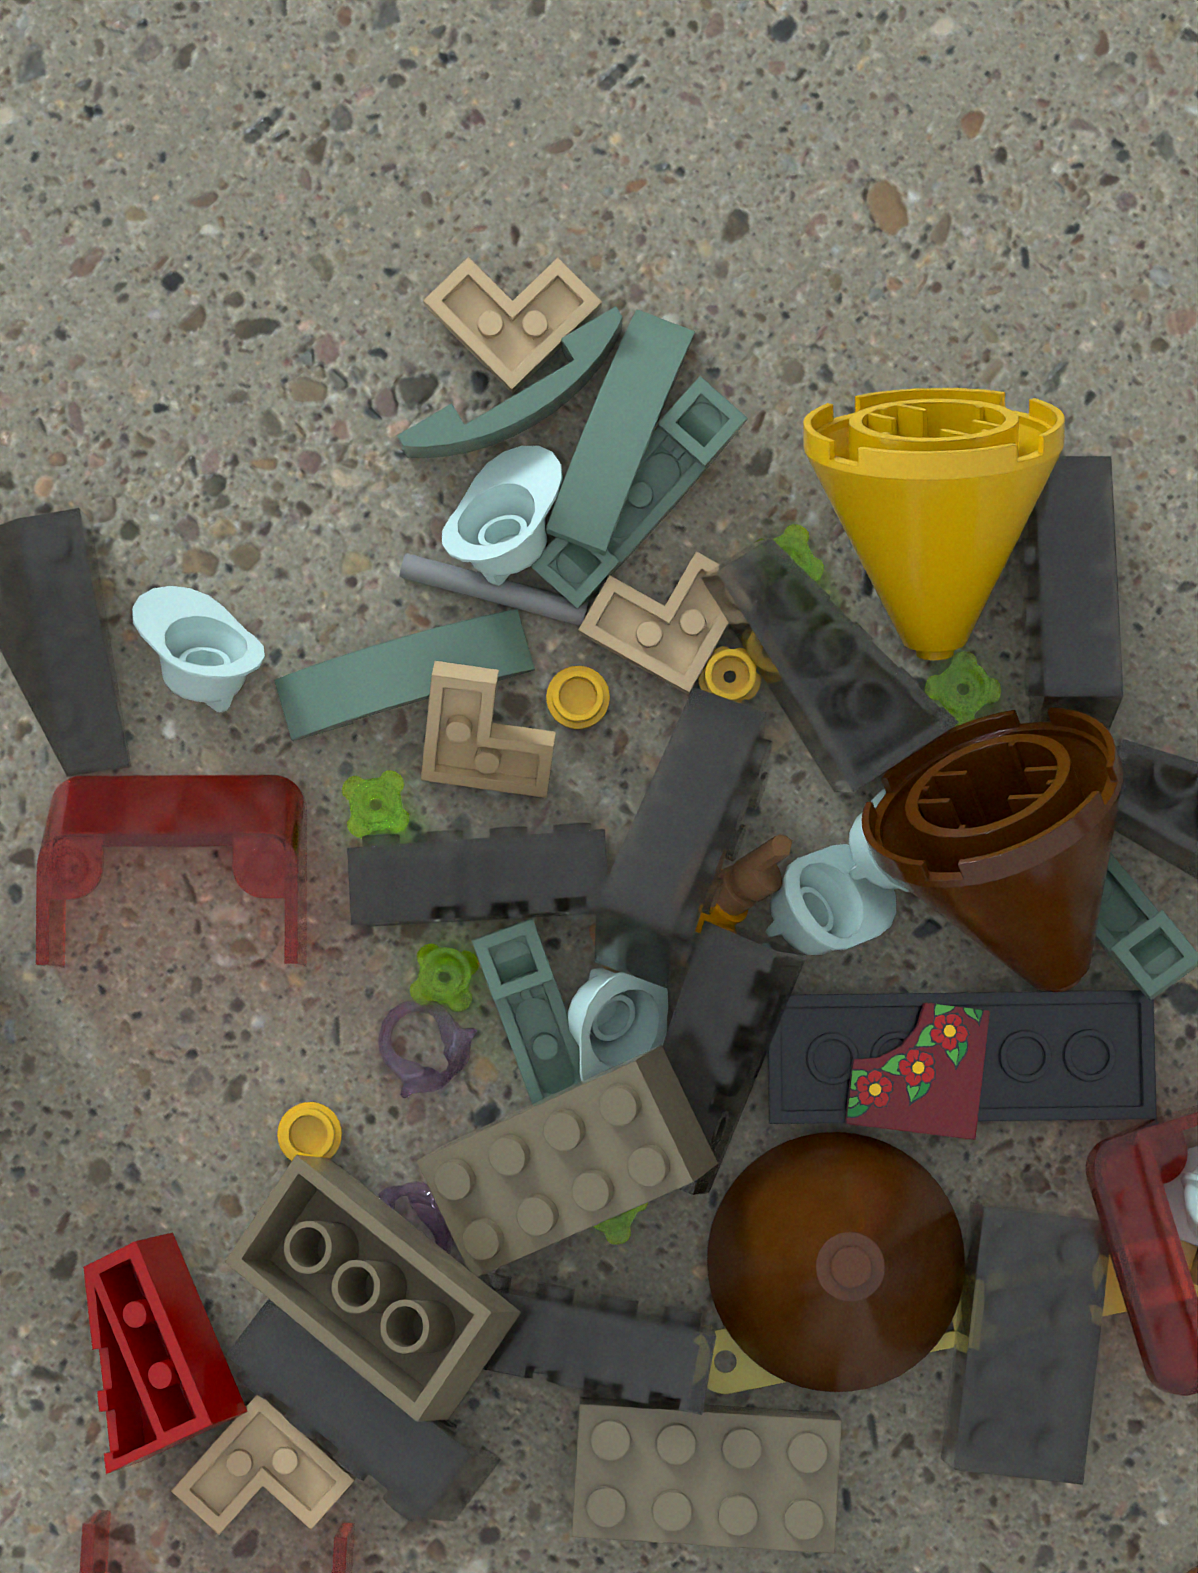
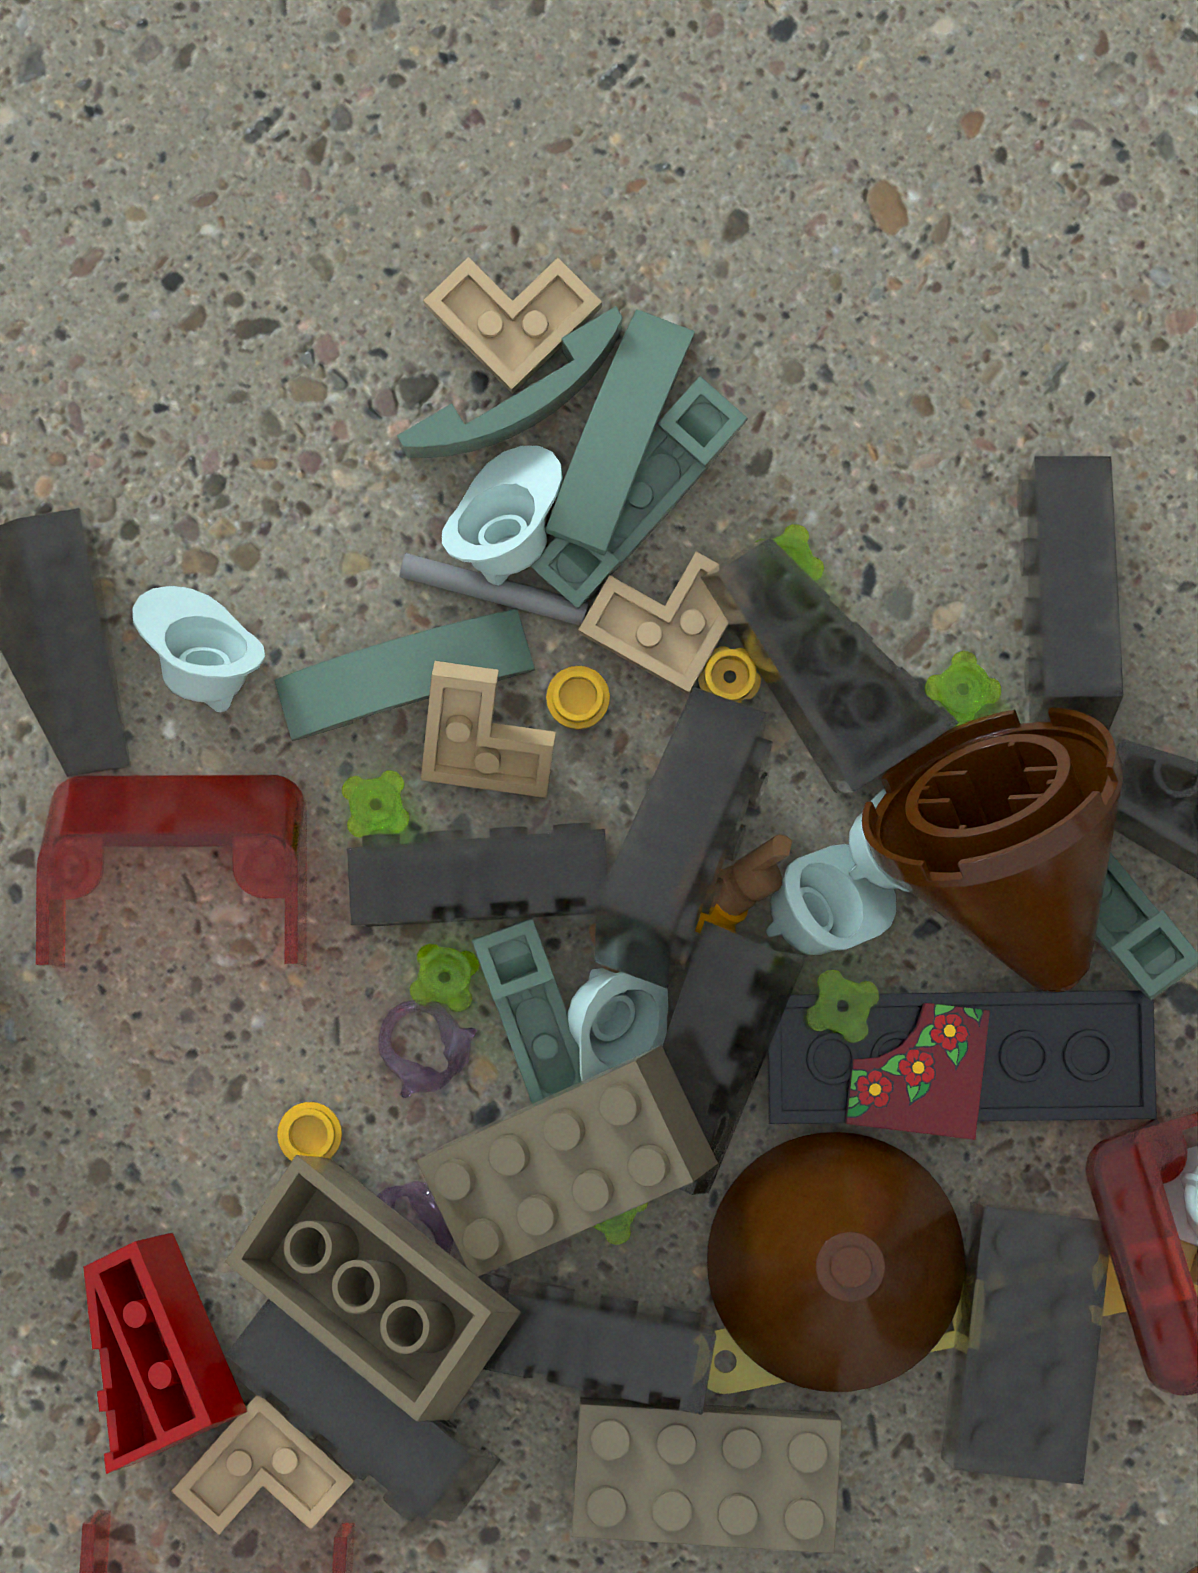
yellow cone [803,388,1065,660] -> none
none -> clear neon green plate [806,970,879,1043]

